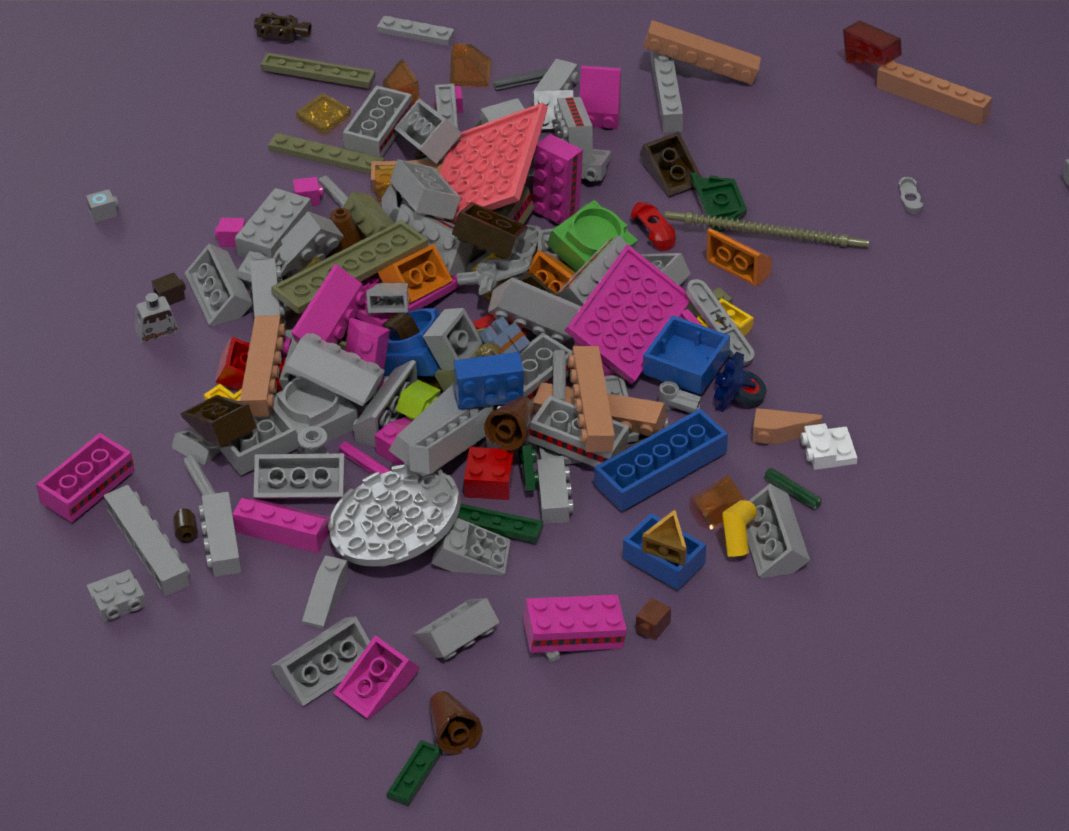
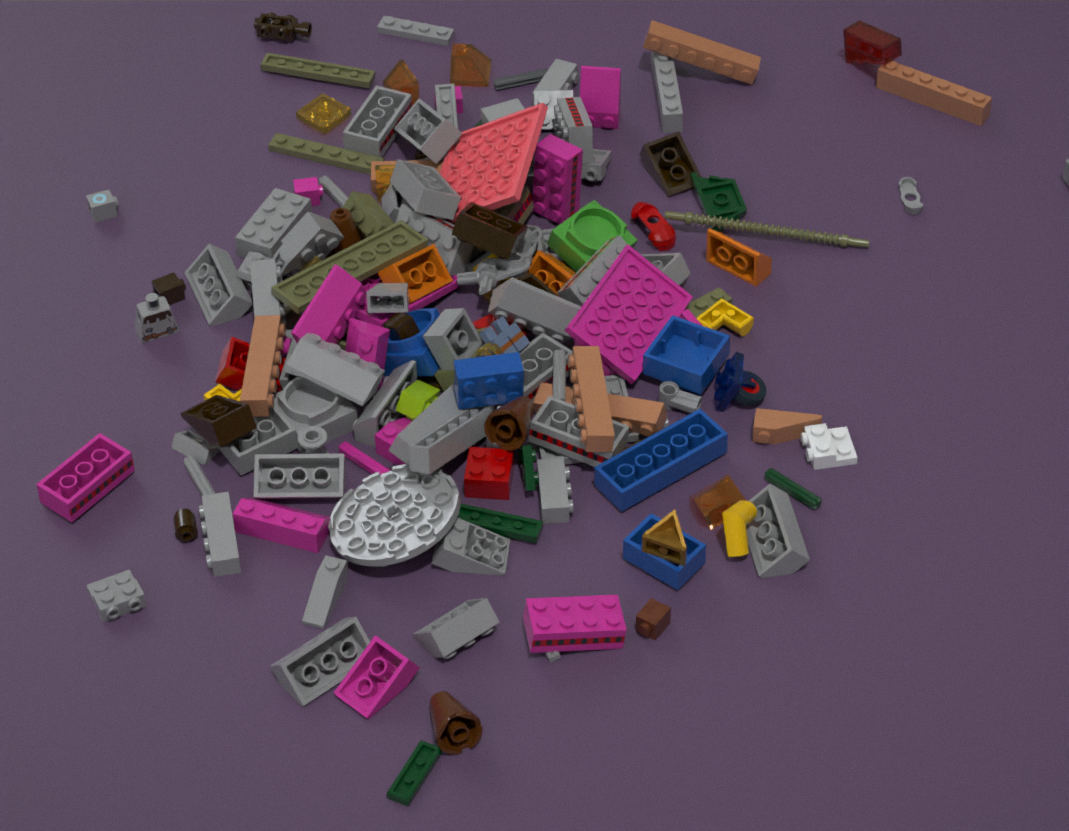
light grey brick [104,485,190,596] -> none
dark pink brick [215,218,245,247] -> none
light grey piece [686,279,754,366] -> none

